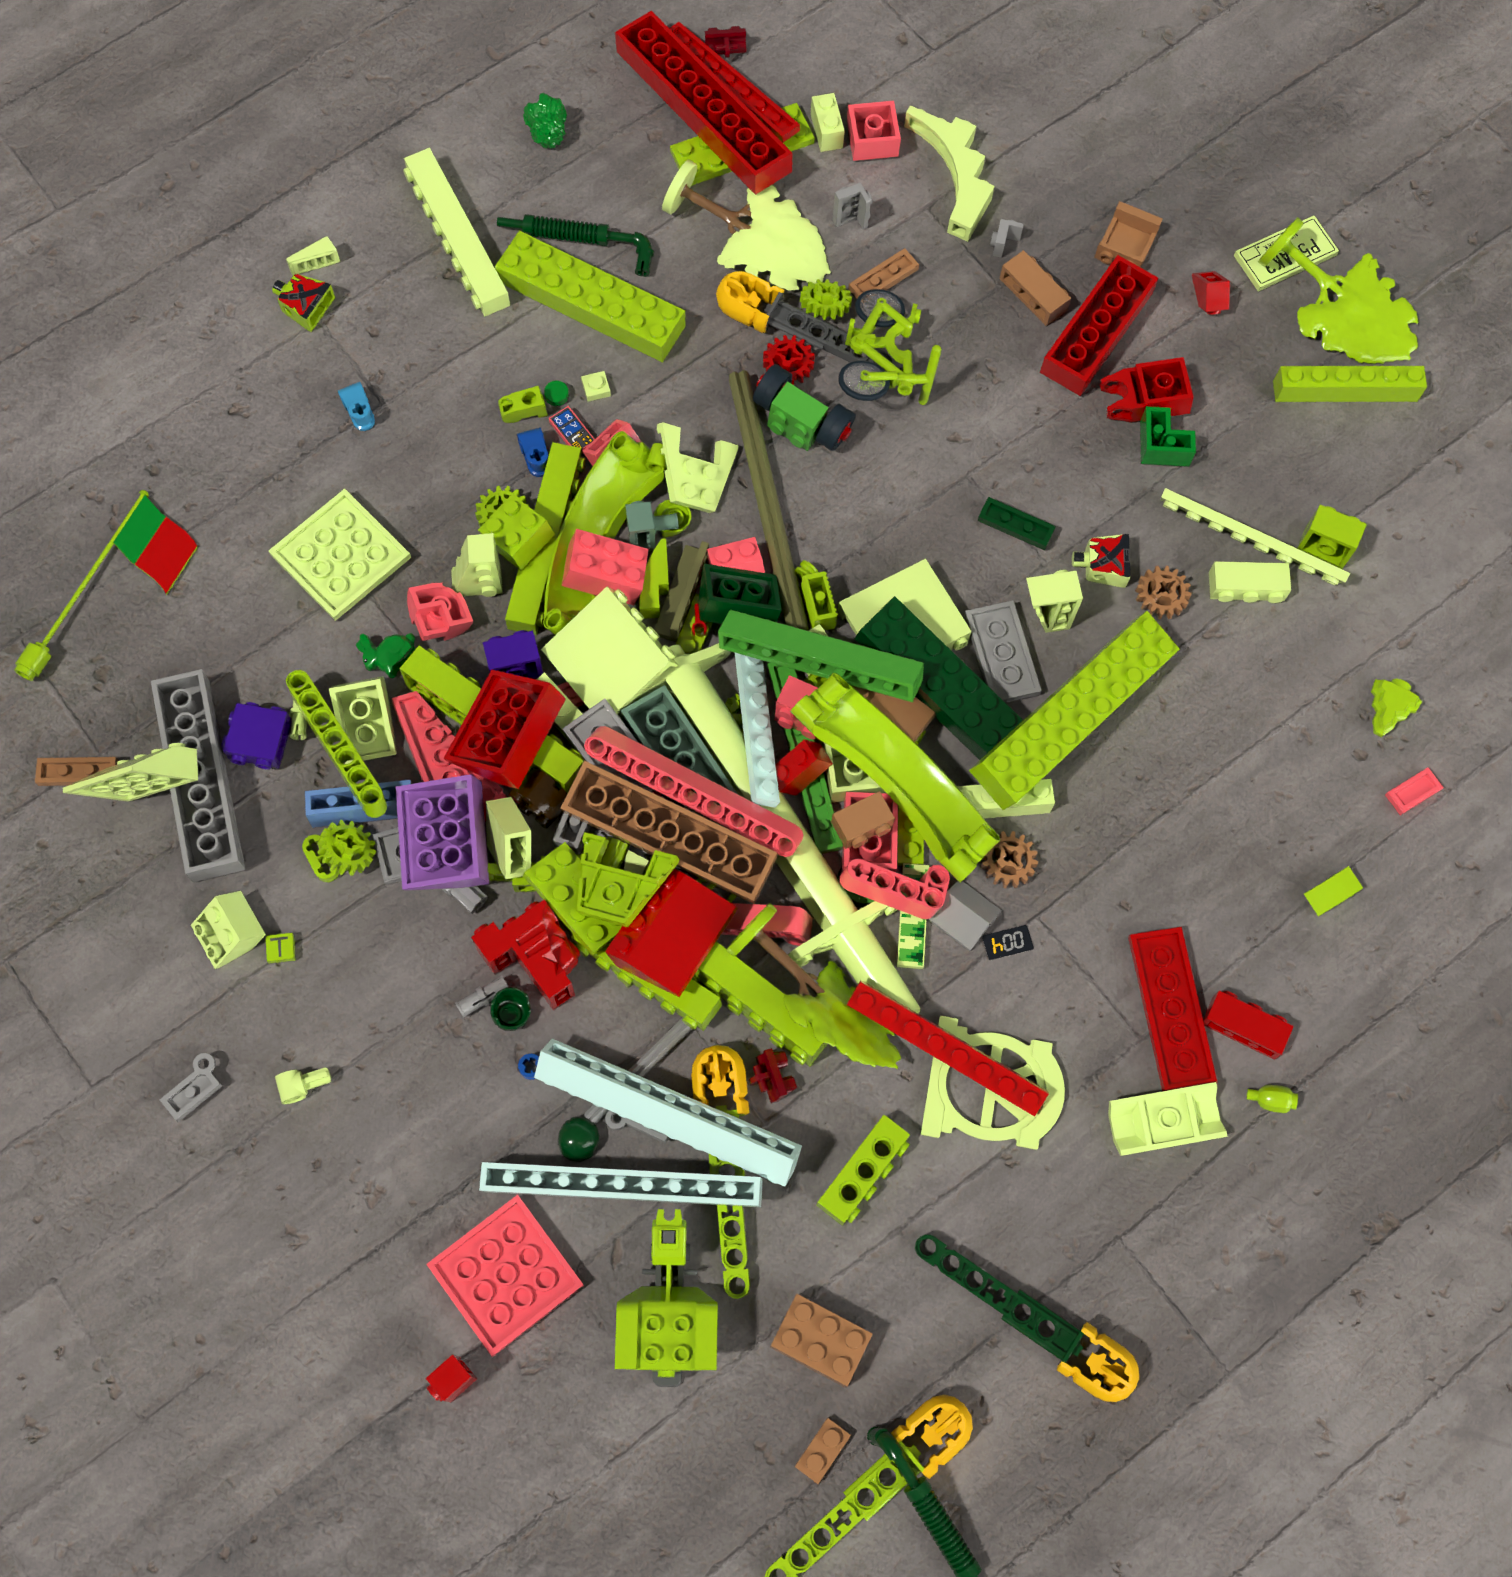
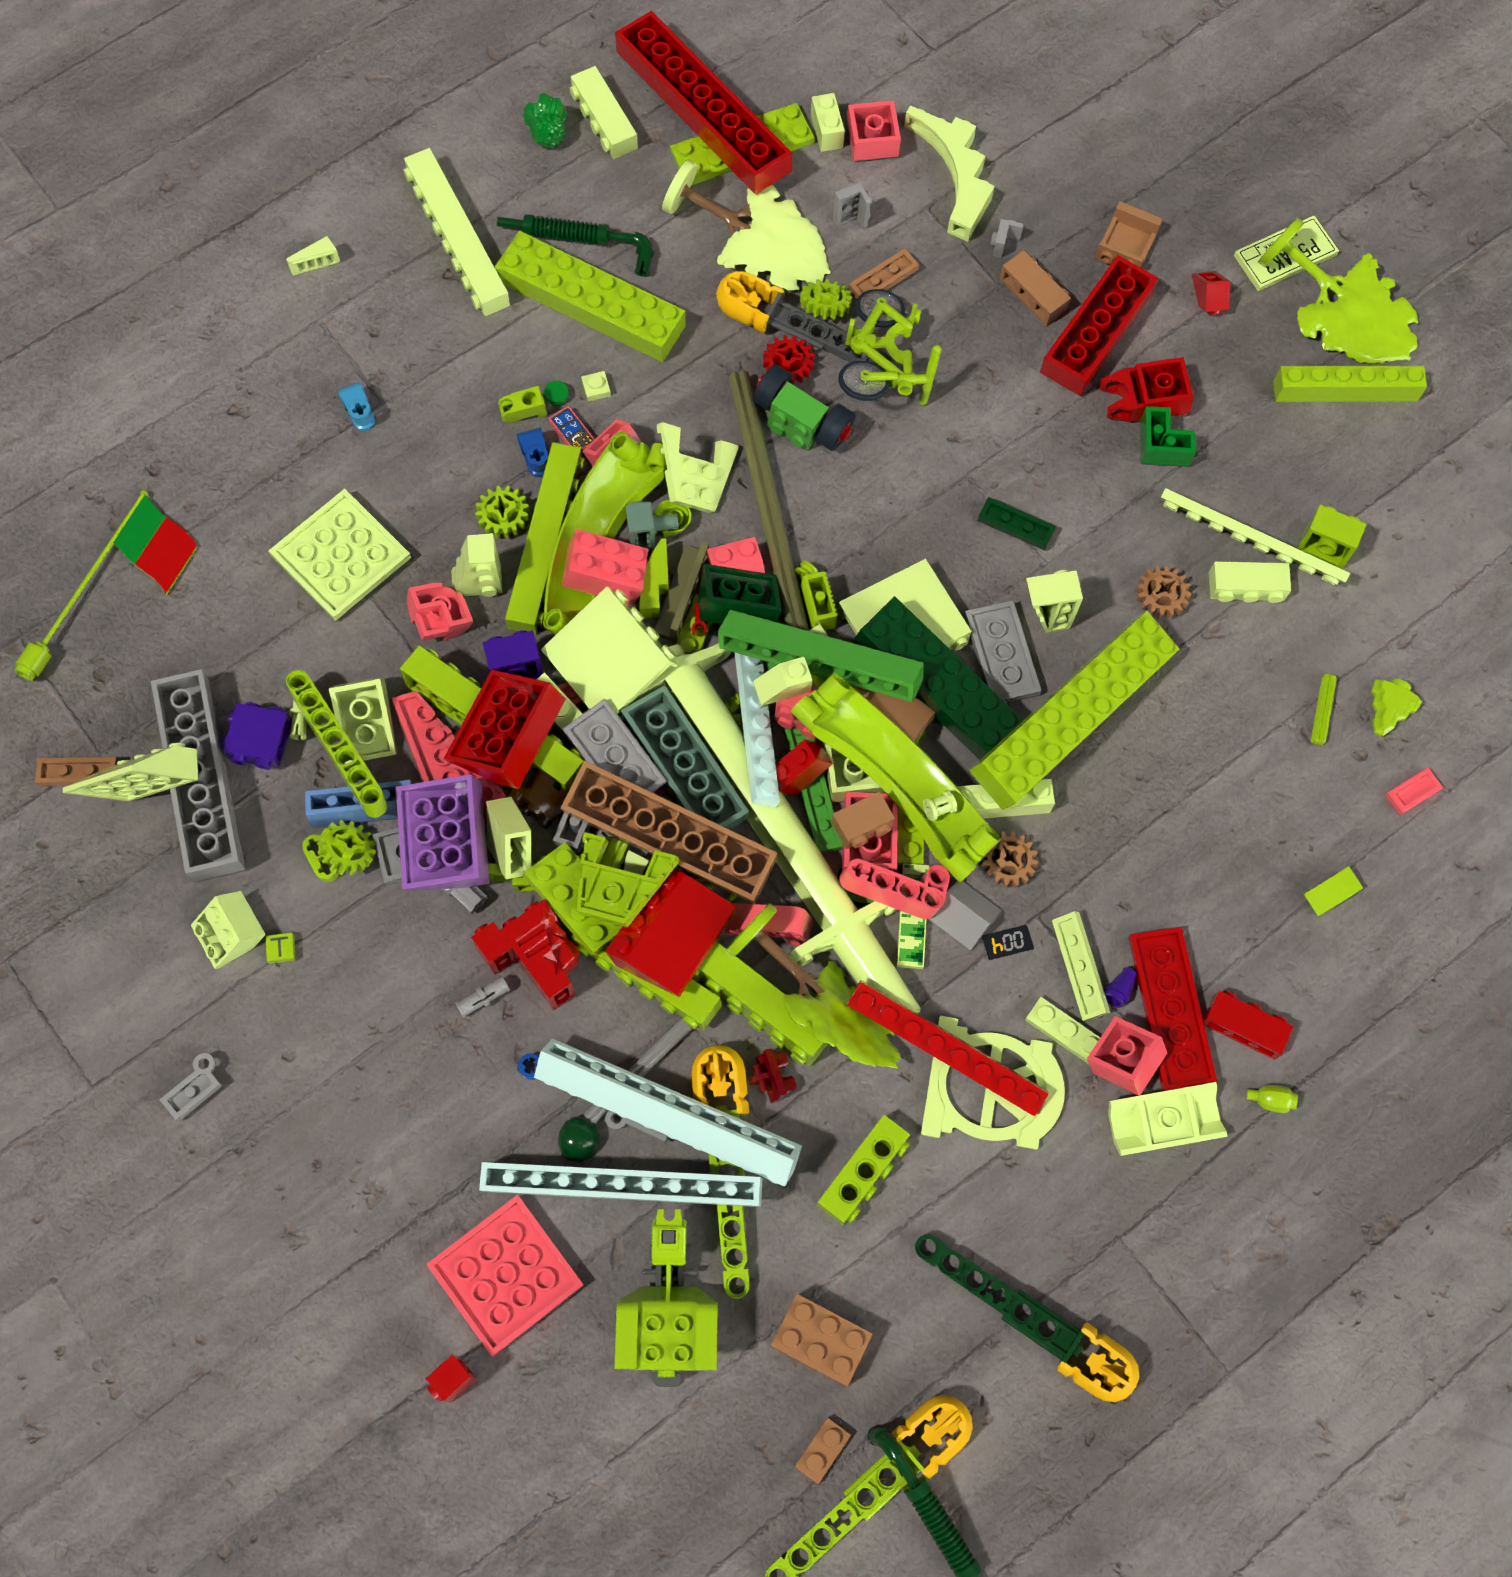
torso [272,274,335,332] -> none
yellowish green axle [275,1068,331,1104] -> none
green animal [356,633,415,679] -> none
lime brick [478,494,555,570] -> none
dark green hair [490,987,531,1031] -> none
coral beam [584,726,804,857] -> none
red plate [669,22,800,143] -> none
dark red hips [705,26,746,58] -> none
torso [1072,534,1131,588] -> none
none -> yellowish green brick [569,66,638,159]
none -> yellowish green slope [753,657,812,706]
none -> yellowish green bush [923,790,957,821]
none -> yellowish green plate [1025,997,1100,1064]
none -> yellowish green plate [1052,911,1111,1021]
none -> coral brick [1087,1016,1167,1096]
none -> dark purple cone [1104,967,1138,1008]
none -> lime axle [1311,674,1337,745]

